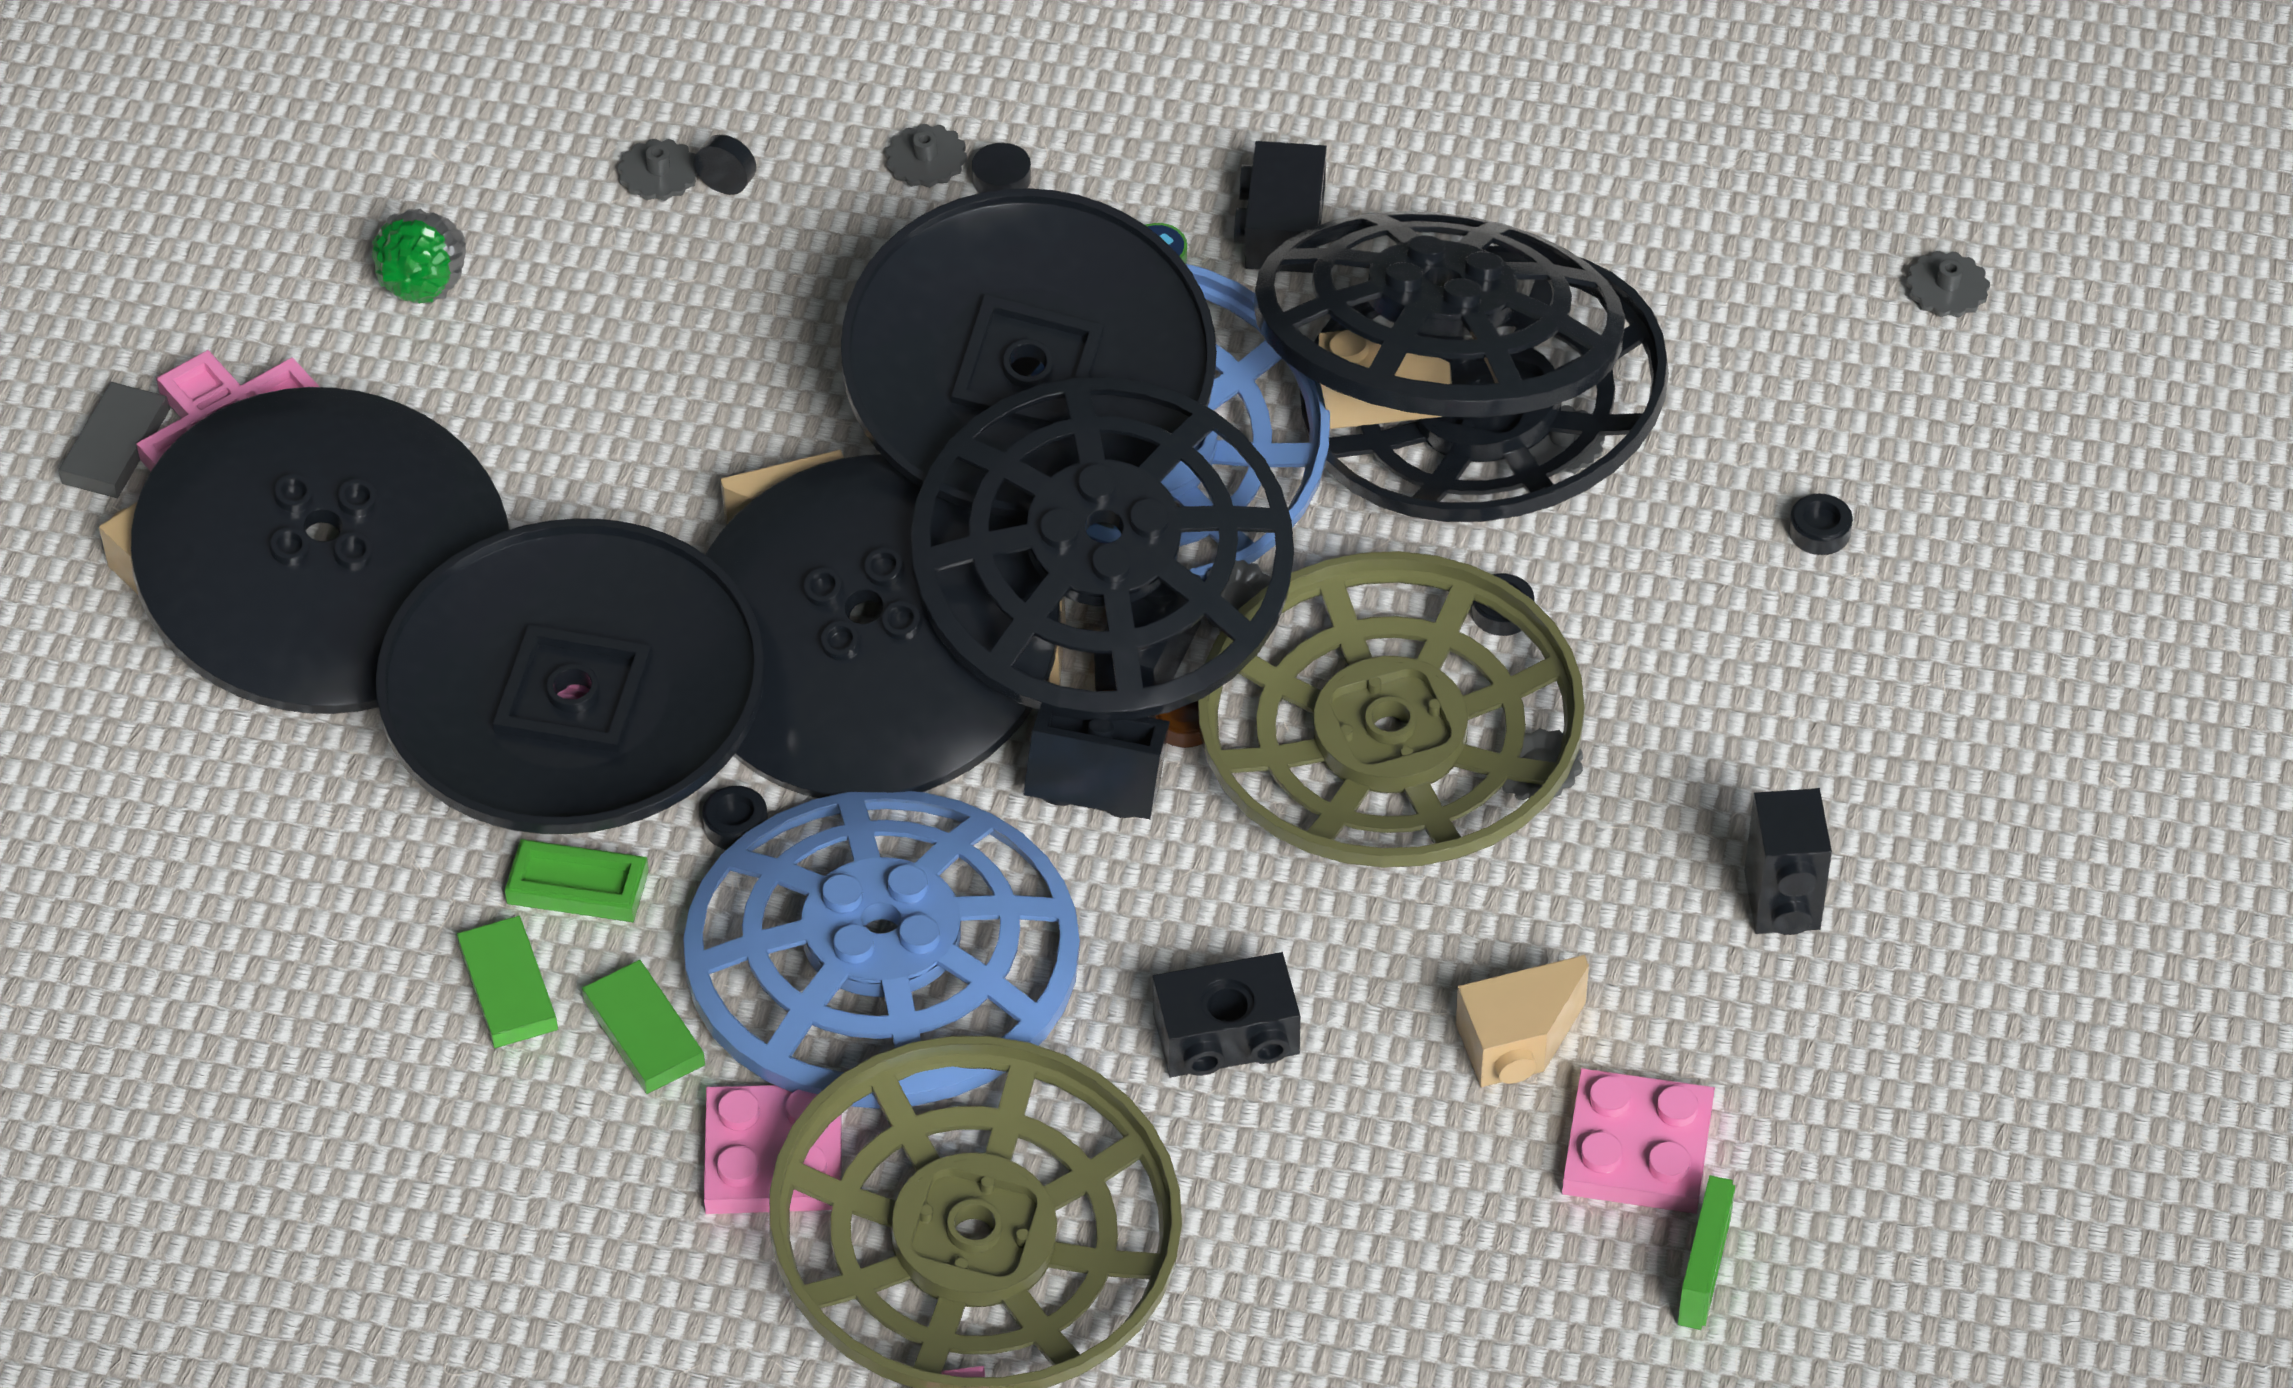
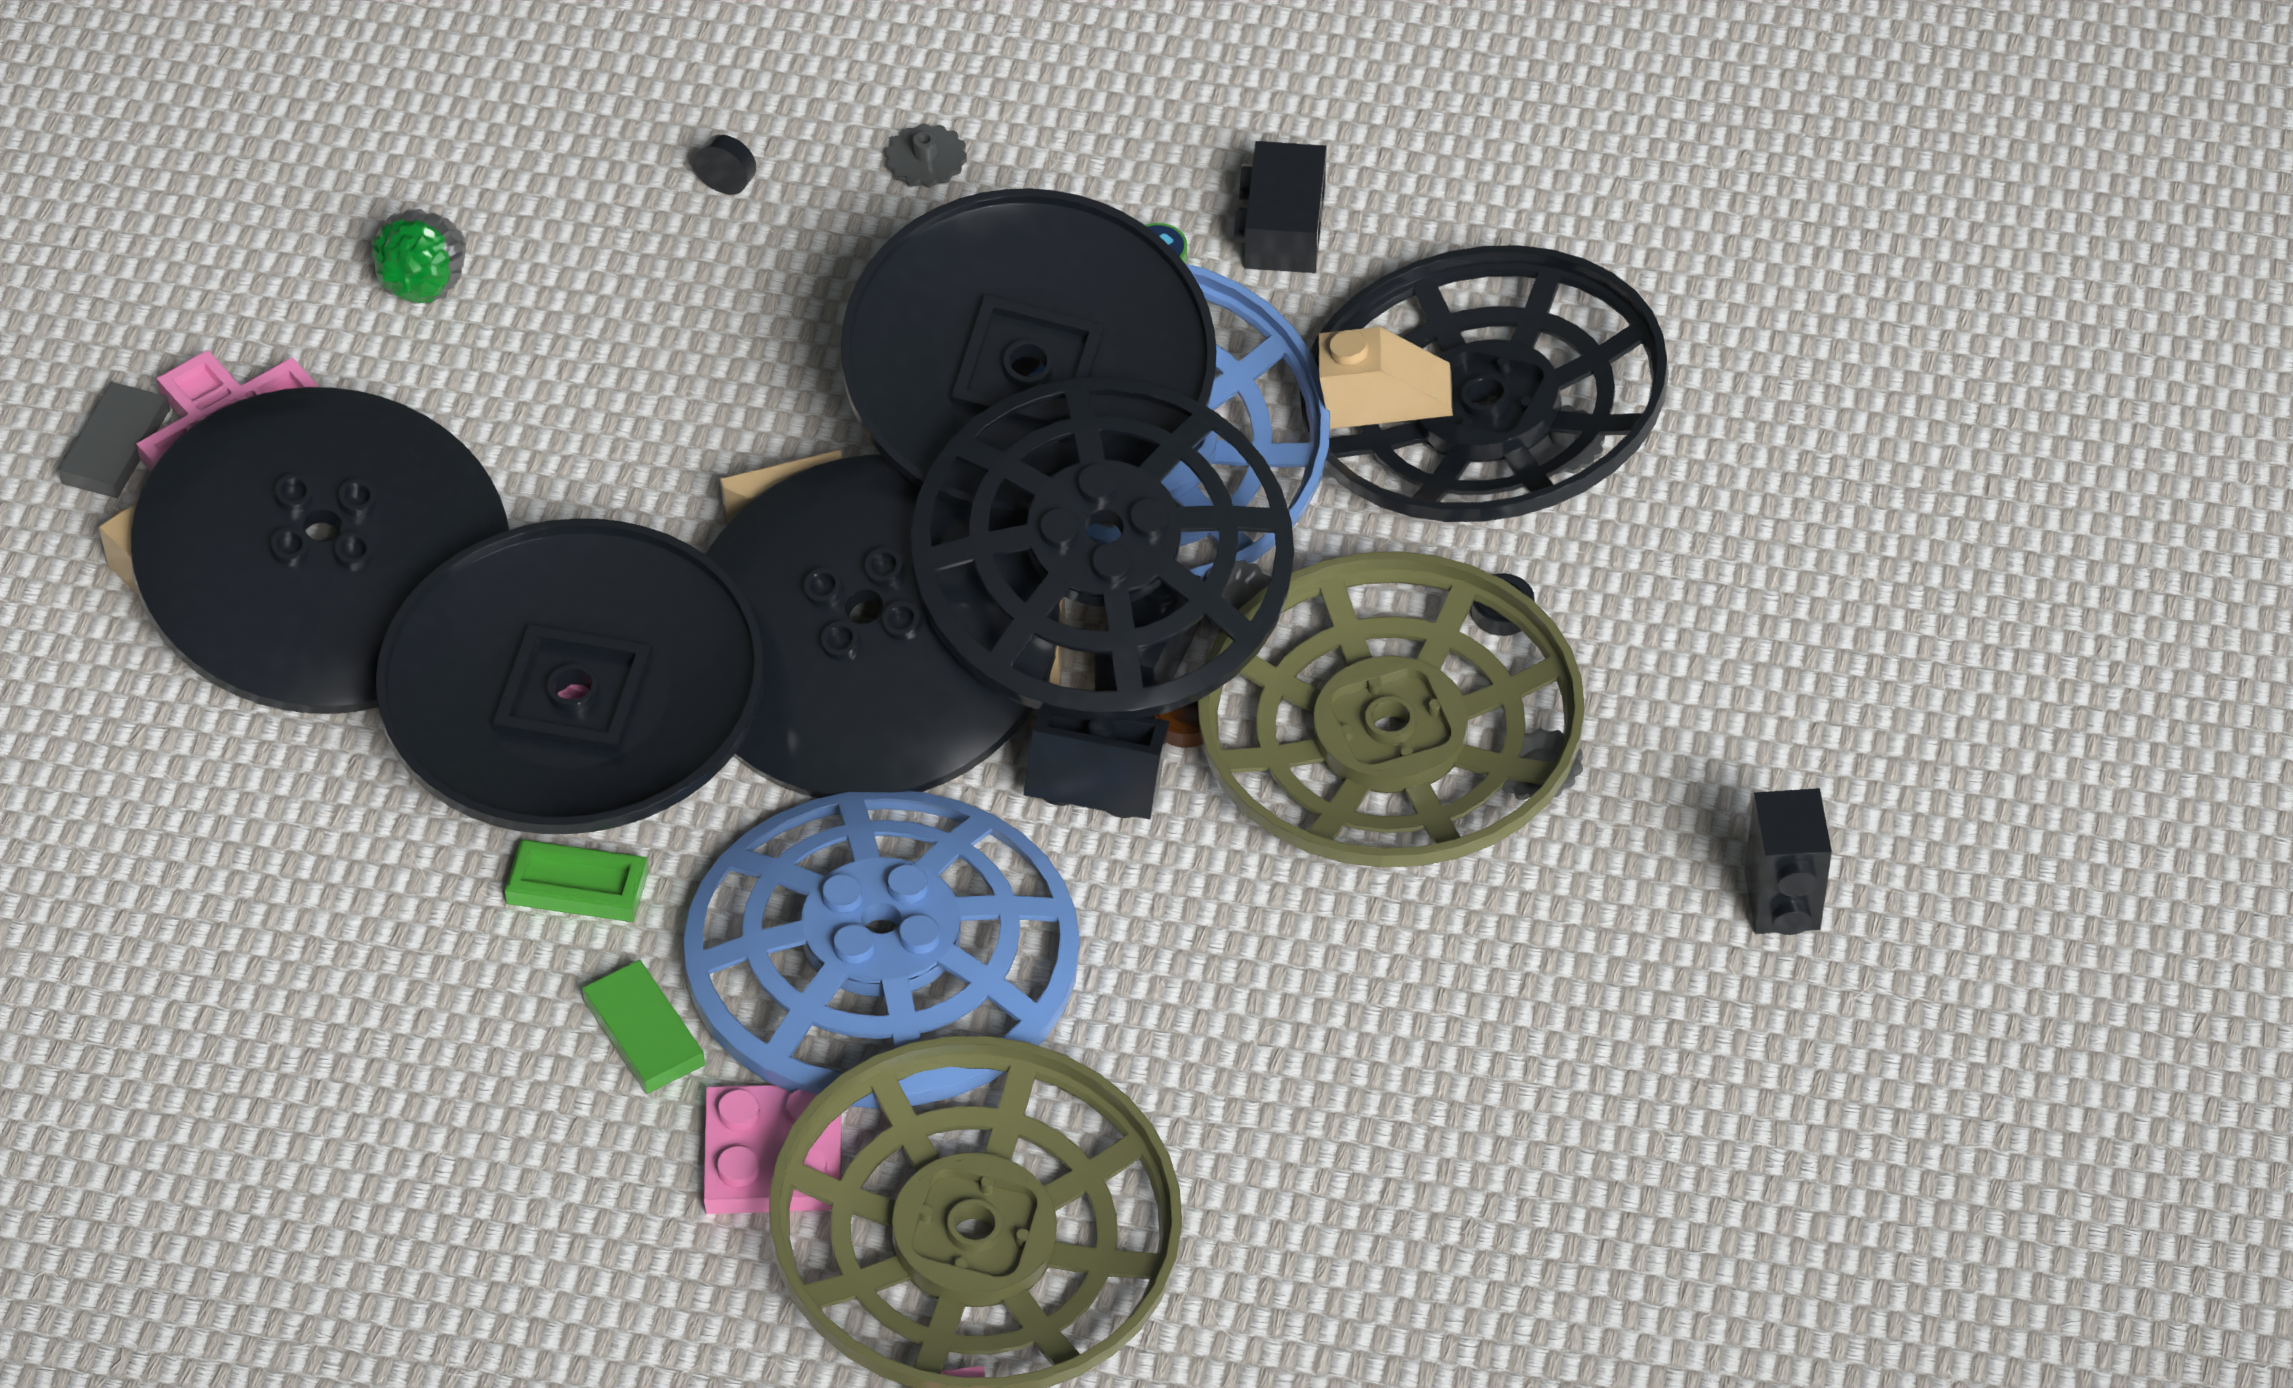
bright green tile [457,915,558,1049] -> none
dark grey piece [618,139,698,201] -> none
black tile [702,786,768,850] -> none
black tile [972,142,1031,193] -> none
black brick [1152,952,1301,1078] -> none
black dish [1253,211,1625,417] -> none
tan slope [1456,955,1589,1087] -> none
bright pink plate [1562,1068,1715,1214] -> none
bright green tile [1678,1175,1736,1330] -> none
black tile [1789,493,1853,555] -> none
dark grey piece [1906,251,1990,318] -> none

